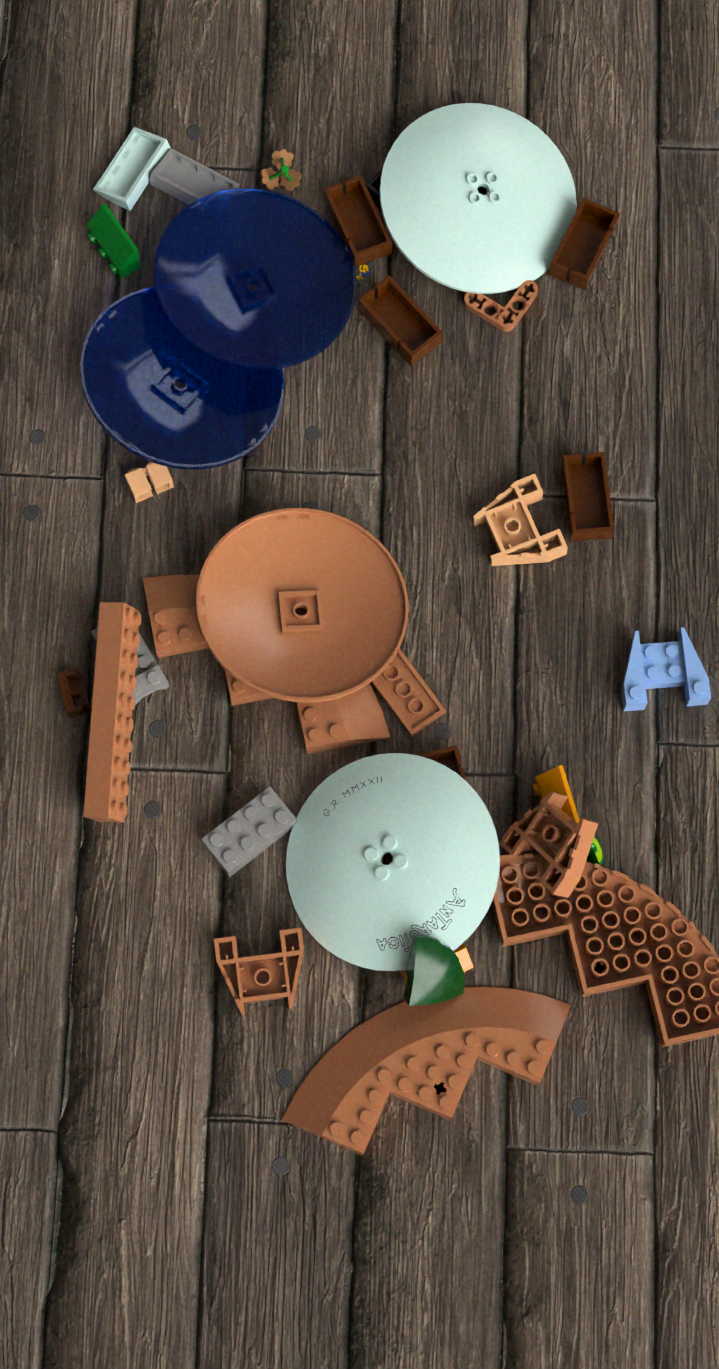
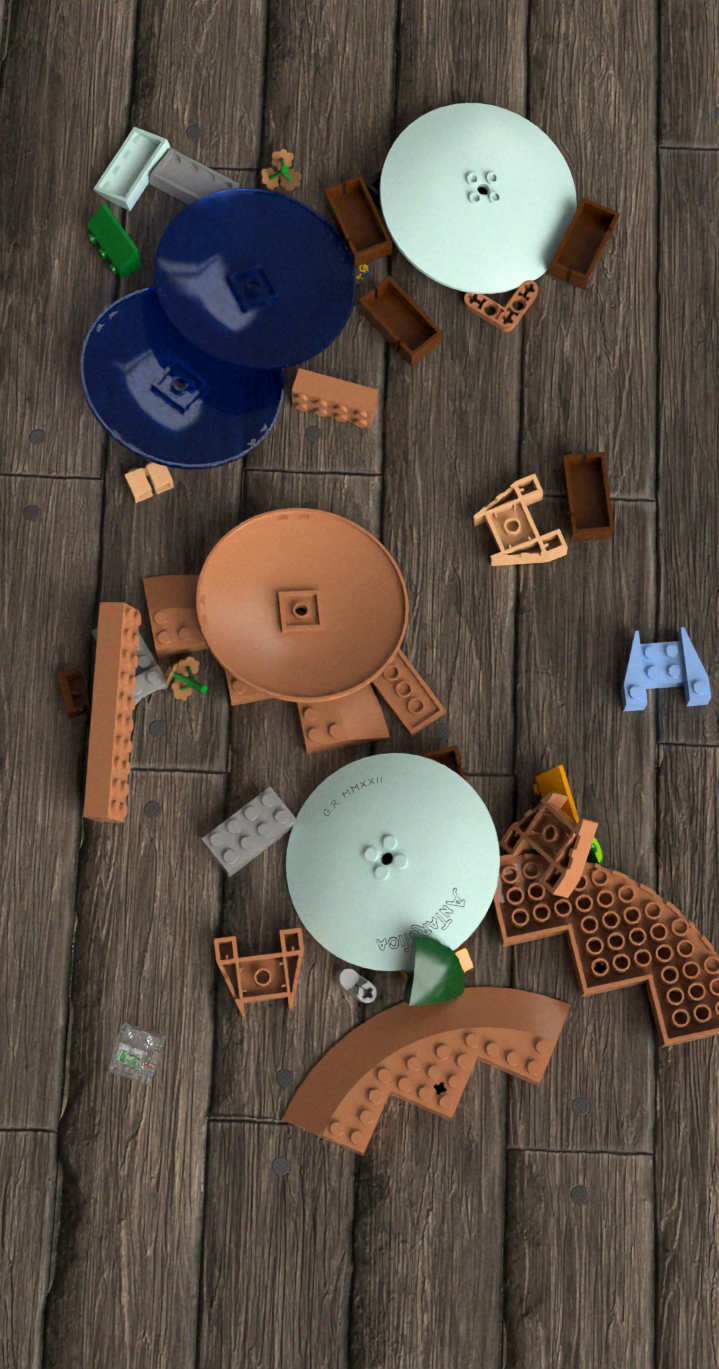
none -> clear slope [108,1022,166,1086]
none -> medium nougat plant [164,656,207,701]
none -> nougat piece [292,368,379,428]
none -> light grey piece [335,968,377,1003]

